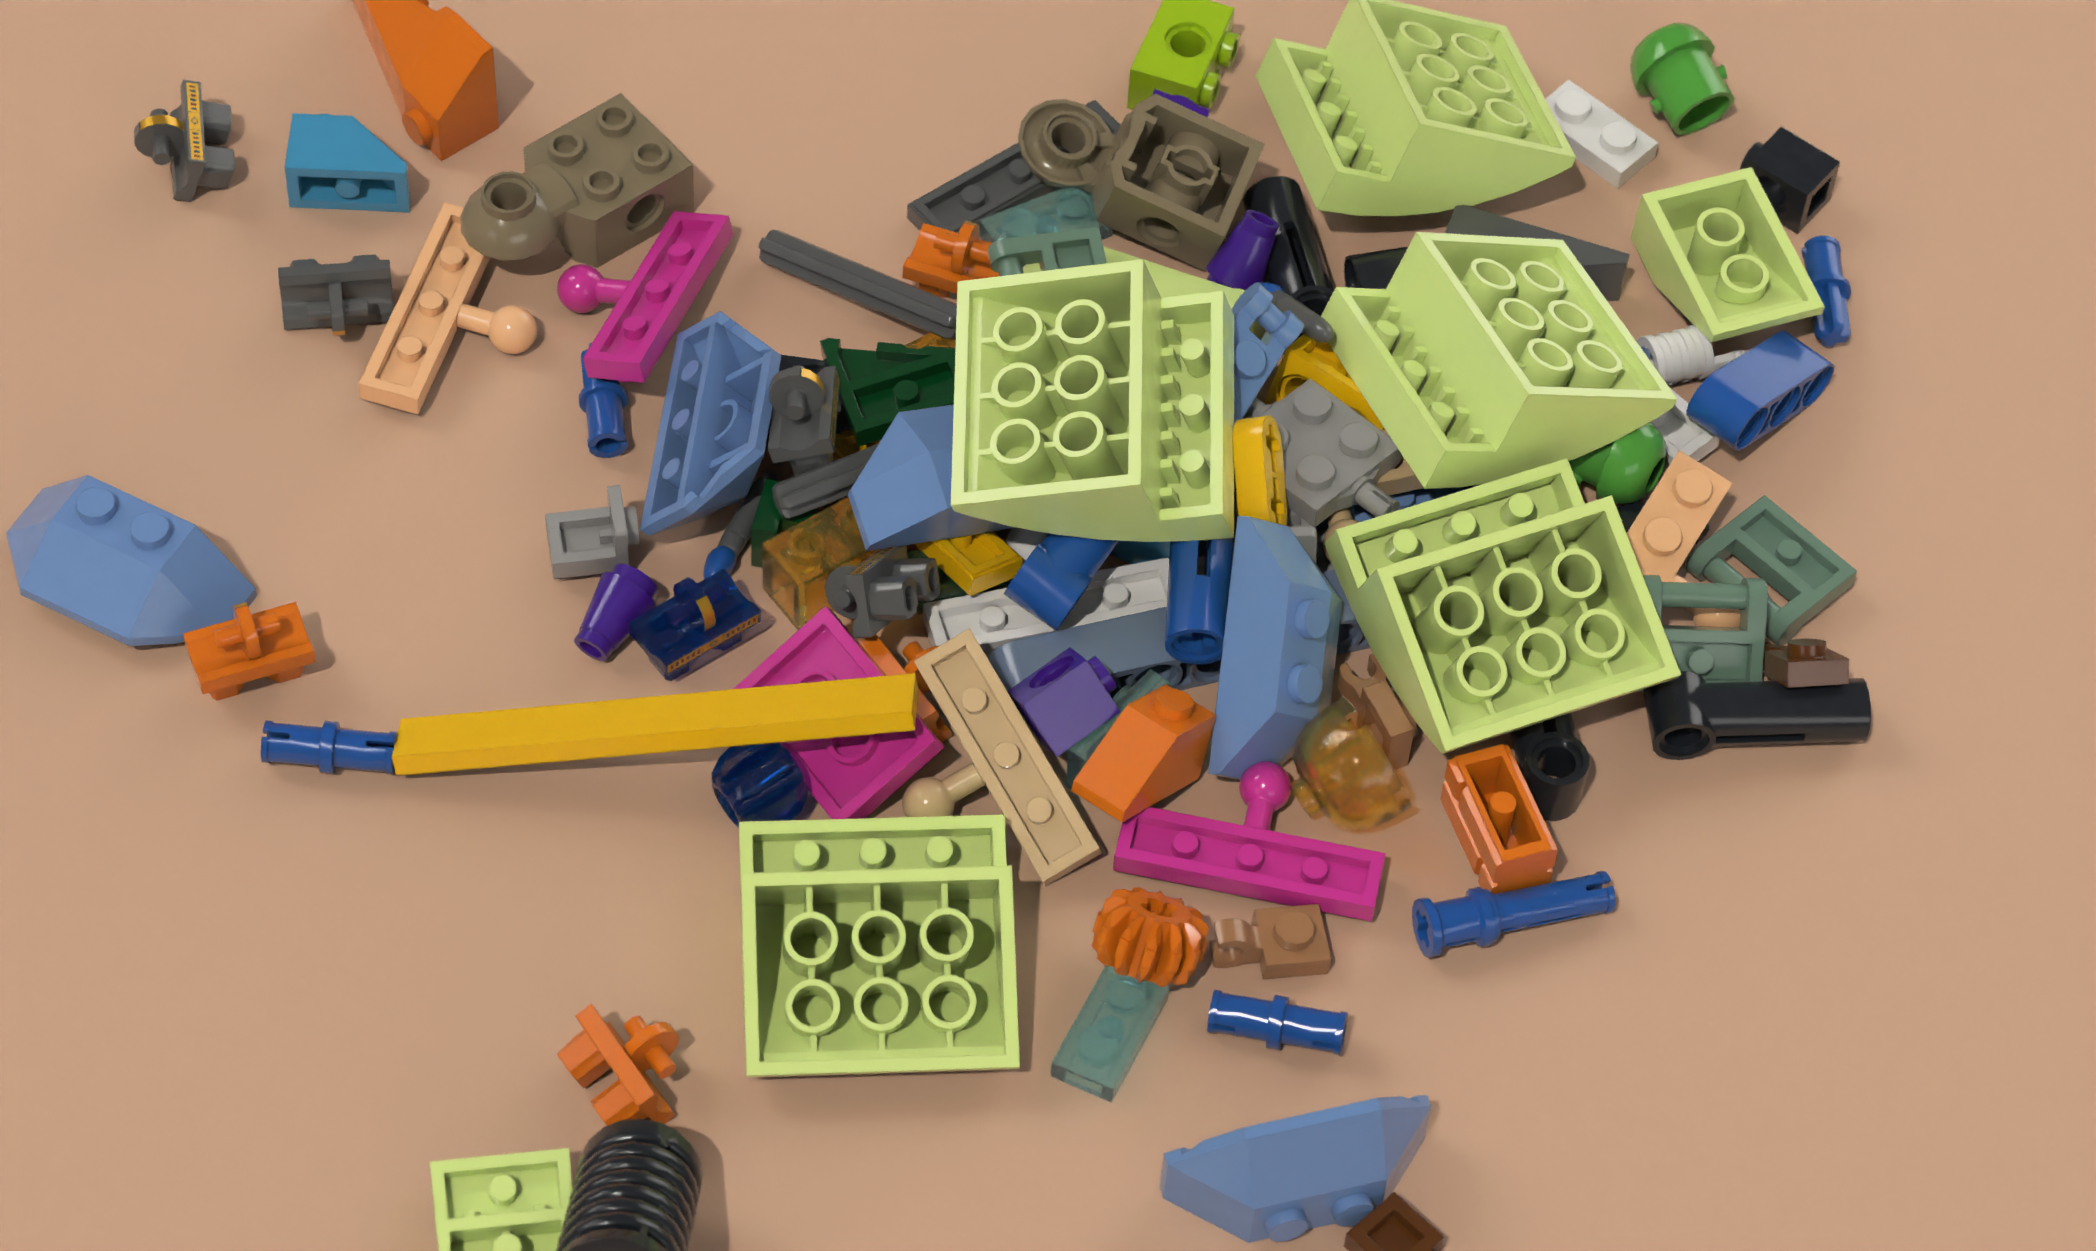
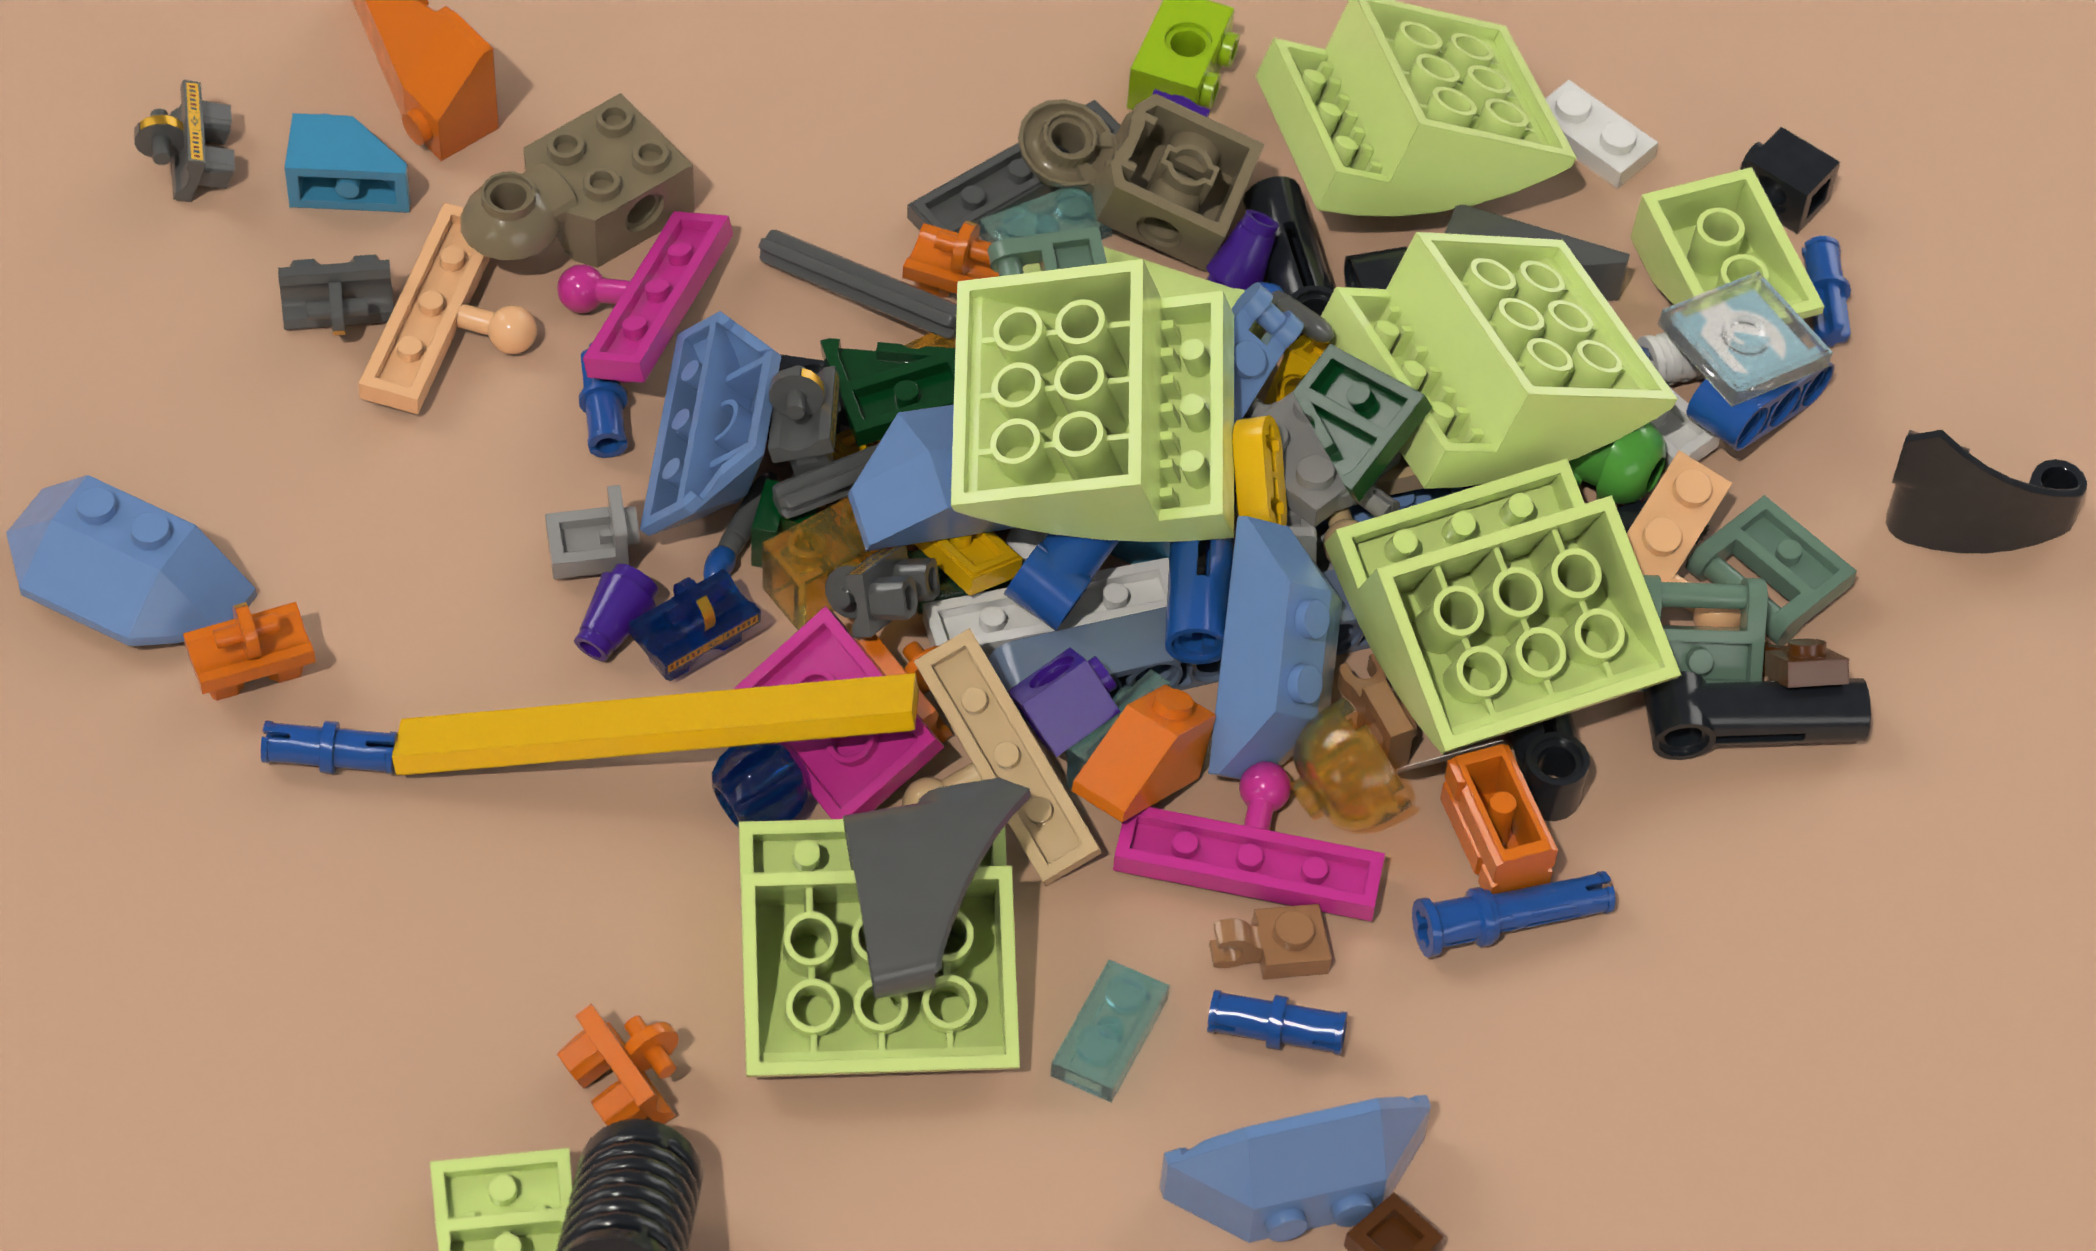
orange gear [1091,887,1209,987] -> none
bright green piece [1630,23,1735,135] -> none
none -> dark grey panel [843,778,1031,999]
none -> wing [1293,344,1432,502]
none -> white sticker [1387,740,1503,776]
none -> clear tile [1658,271,1833,407]
none -> black panel [1886,430,2087,554]

